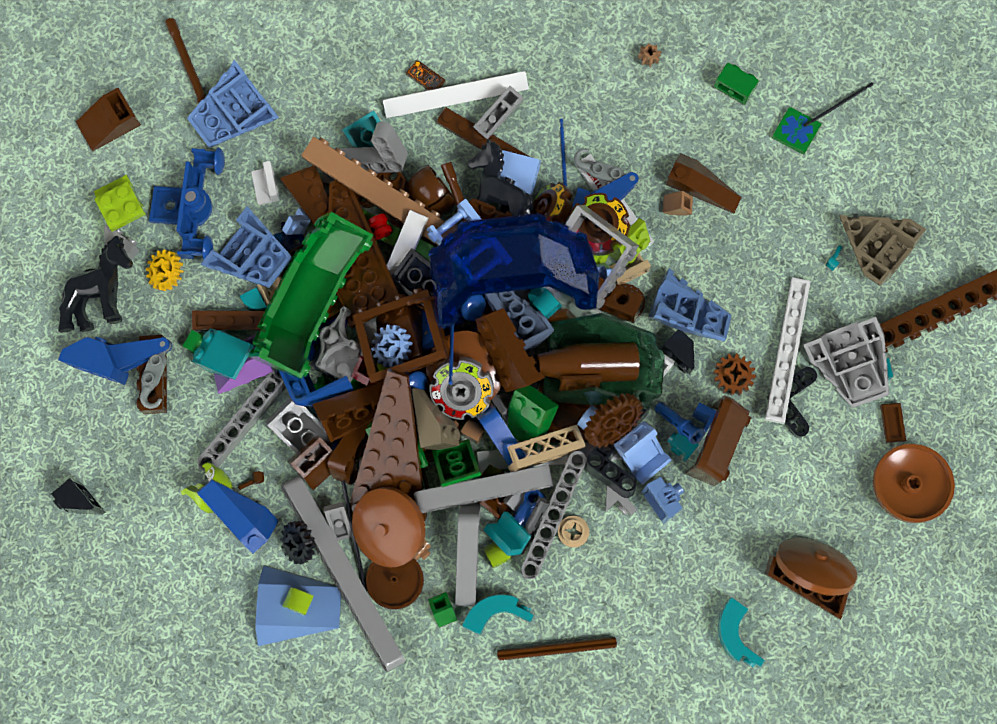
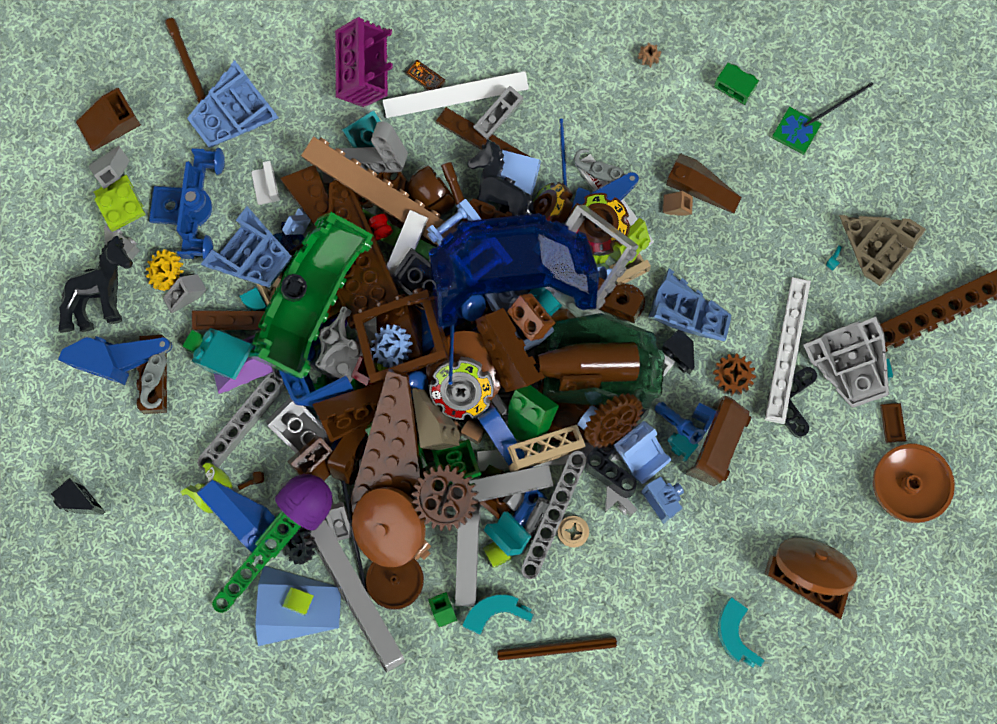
none -> light grey slope [88,146,130,189]
none -> light grey slope [163,274,206,313]
none -> piece [212,474,332,613]
none -> black wheel [281,274,307,302]
none -> magenta piece [335,17,393,107]
none -> reddish brown gear [412,464,479,531]
none -> dark orange brick [507,294,555,341]

